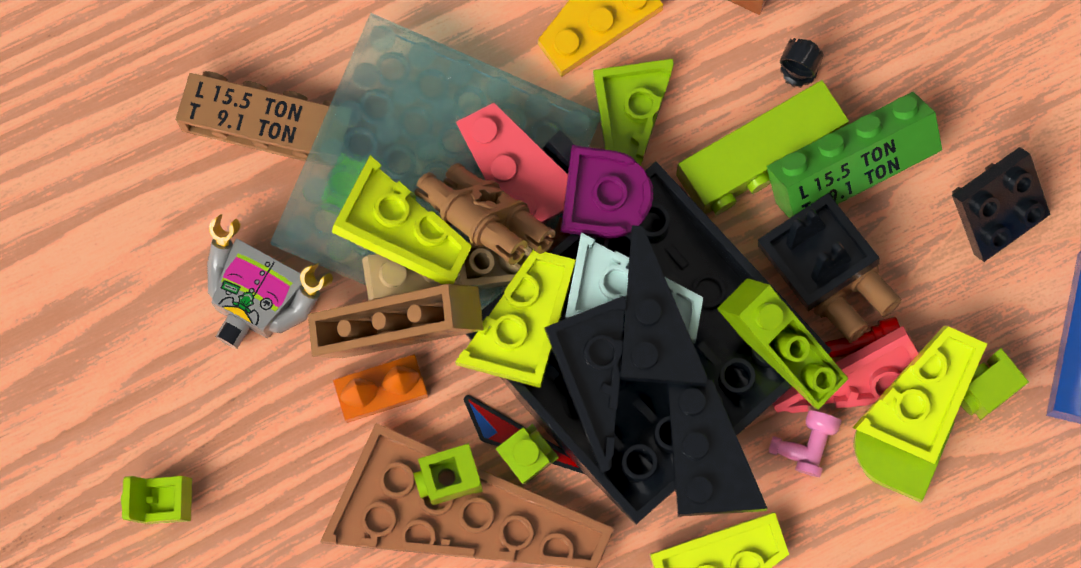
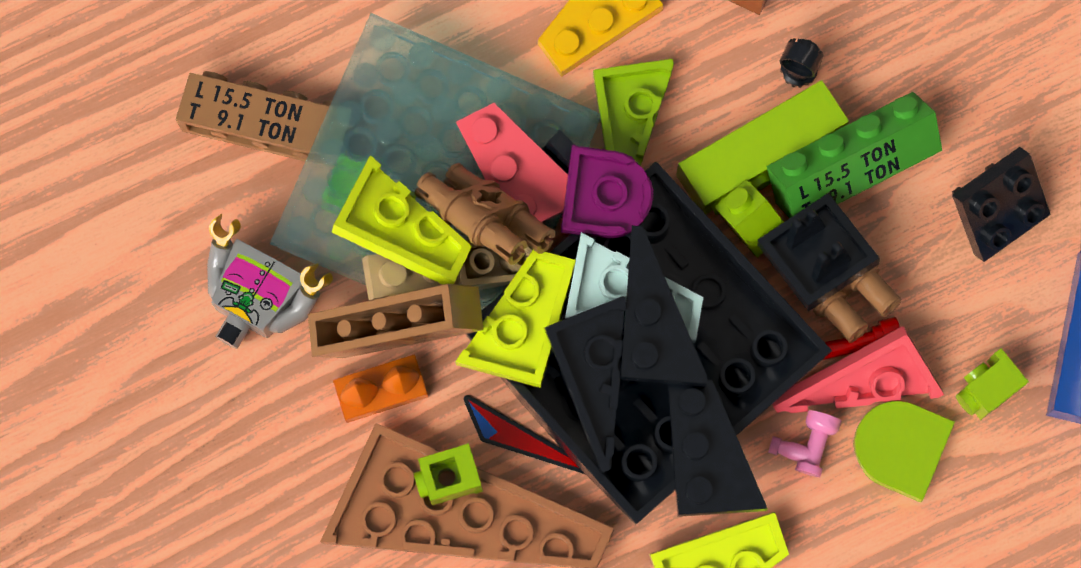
lime bracket [121,476,192,524] -> none
lime brick [496,424,559,484] -> none
lime slope [717,278,848,410] -> none
neon yellow wing [852,326,987,464] -> none
none -> lime brick [714,179,784,257]

